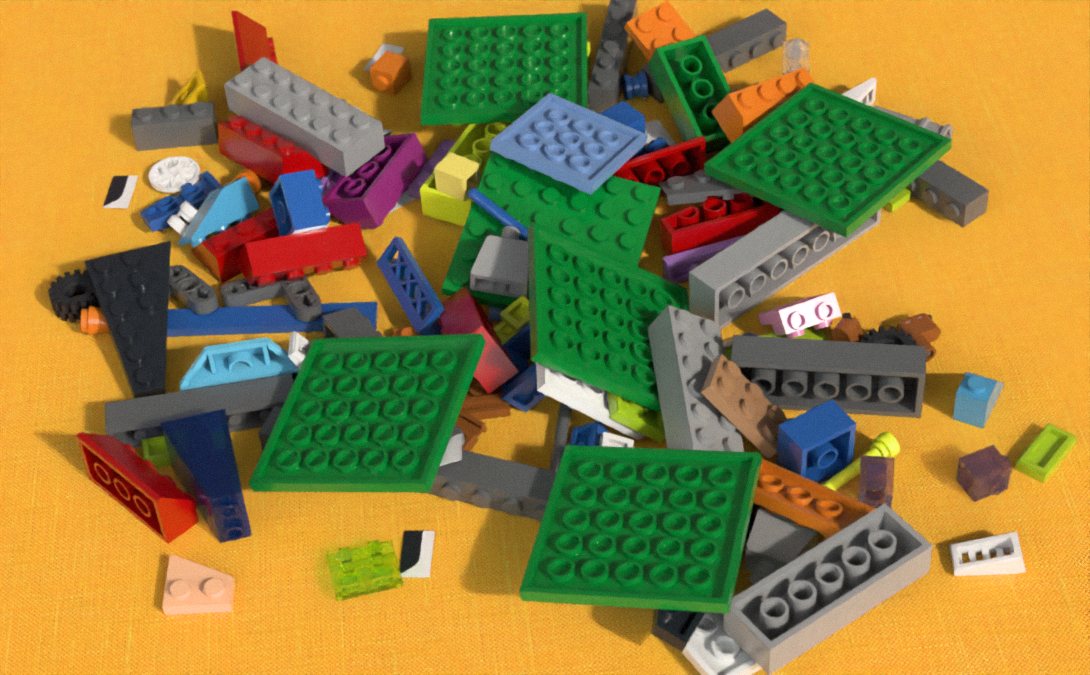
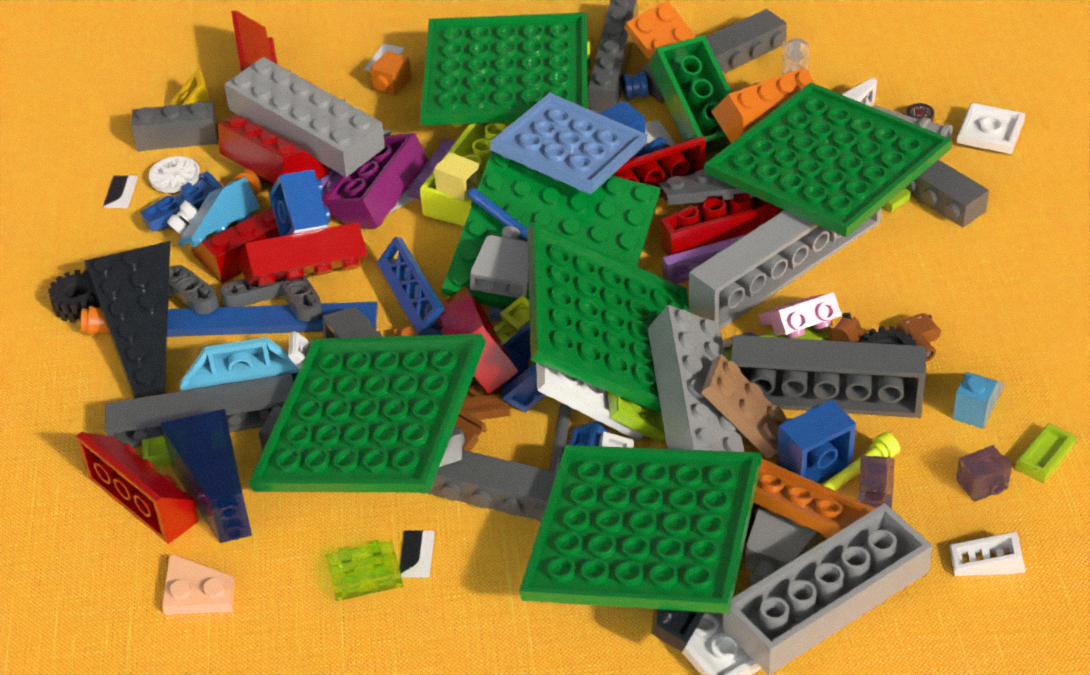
none -> black tile [906,103,934,122]
none -> white plate [957,103,1026,154]

